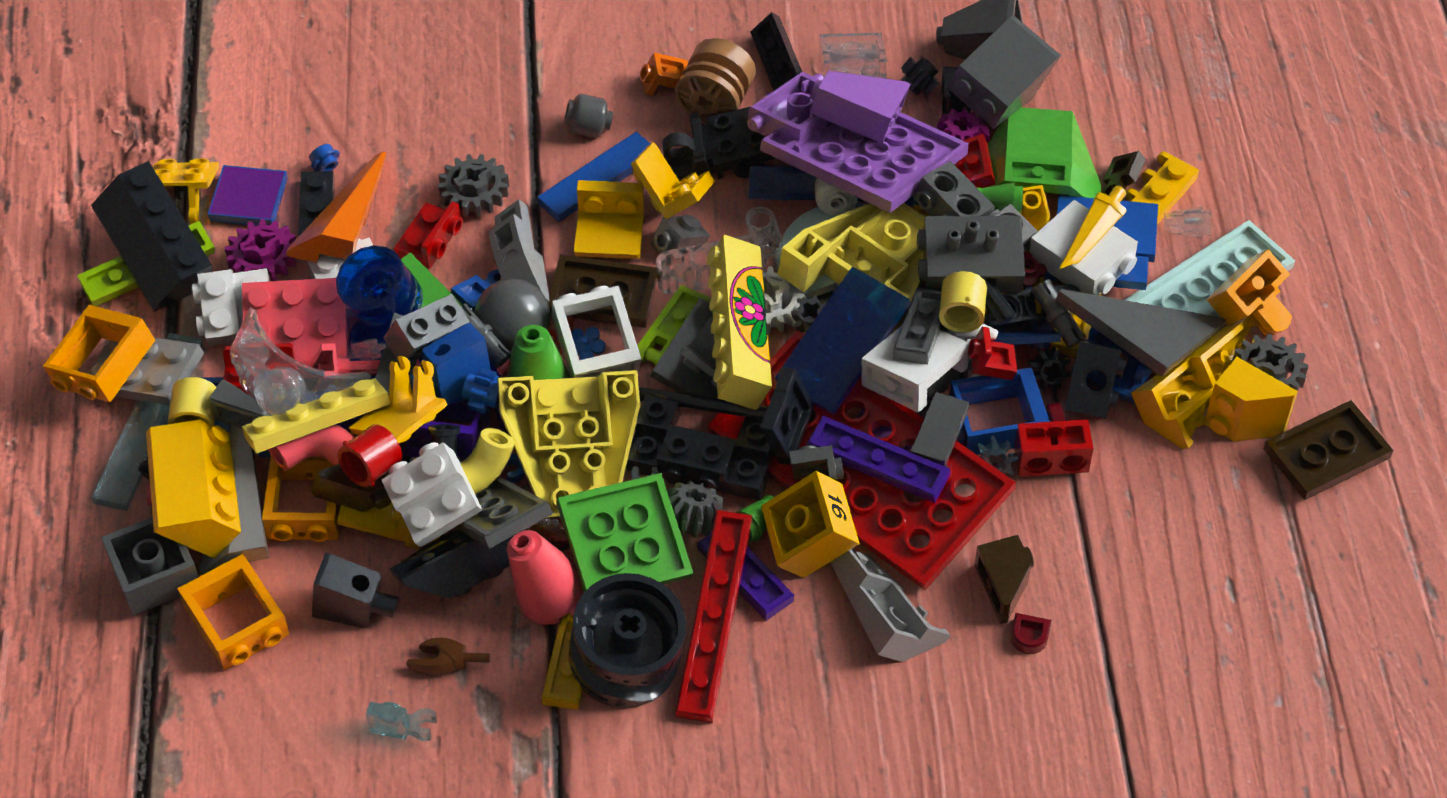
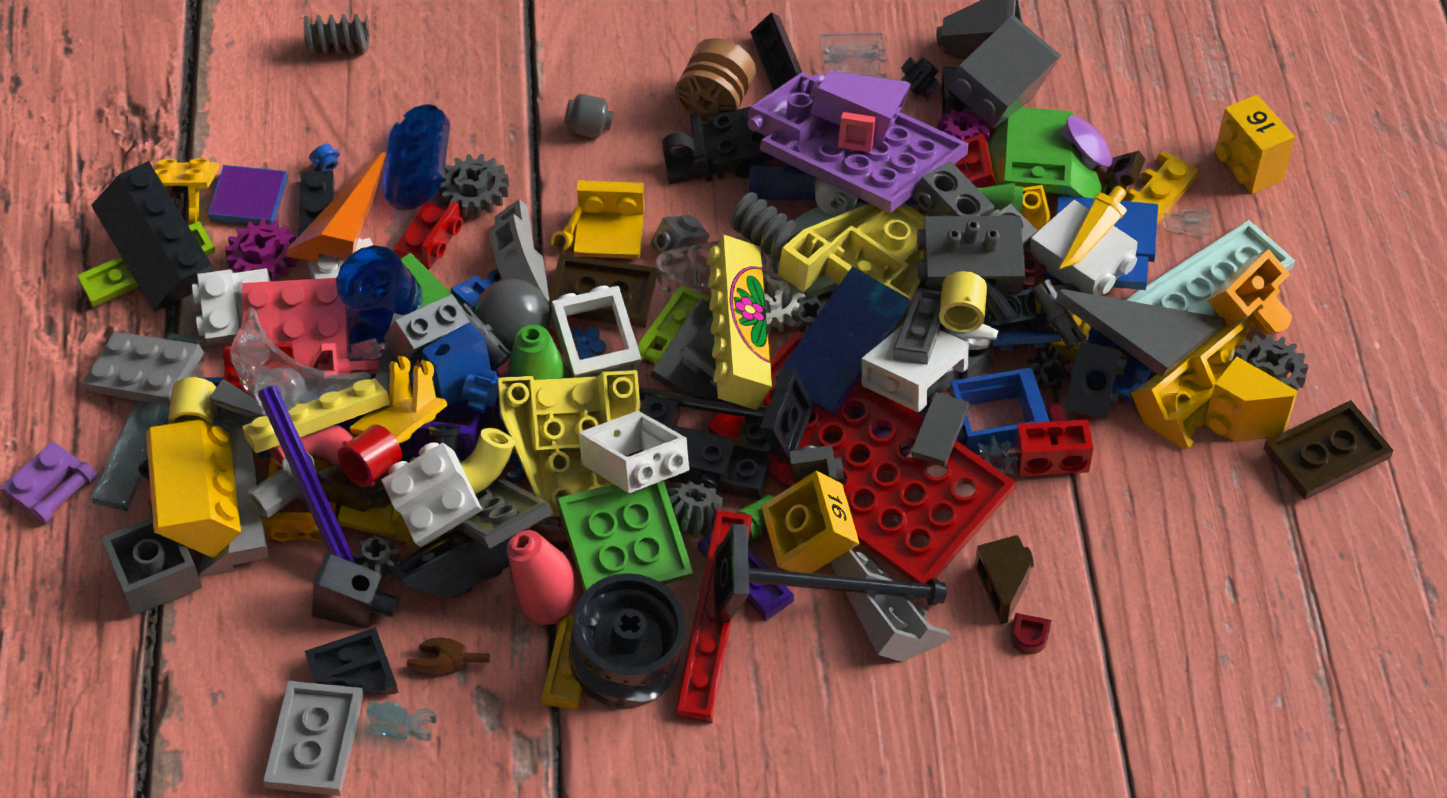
light orange window [43,305,155,402] -> none
light orange window [177,554,290,671] -> none
blue tile [538,131,651,222] -> none
yellow bracket [631,142,715,220] -> none
orange bracket [640,52,688,96] -> none
dark purple tile [807,416,951,503] -> none
red bracket [968,326,1017,380] -> none
none -> medium lavender plate [1,441,98,524]
none -> light grey piece [247,453,317,518]
none -> dark purple axle [258,385,356,563]
none -> light grey plate [263,681,364,796]
none -> dark grey piece [303,13,370,55]
none -> black wing [305,627,399,694]
none -> dark grey gear [354,534,401,580]
none -> clear blue tile [381,104,450,211]
none -> yellow hand [551,205,583,251]
none -> white window [578,411,689,493]
none -> black tile [714,524,947,623]
none -> dark grey piece [731,192,802,262]
none -> coral plate [838,112,876,152]
none -> medium lavender dish [1061,115,1113,169]
none -> yellow brick [1215,94,1295,194]

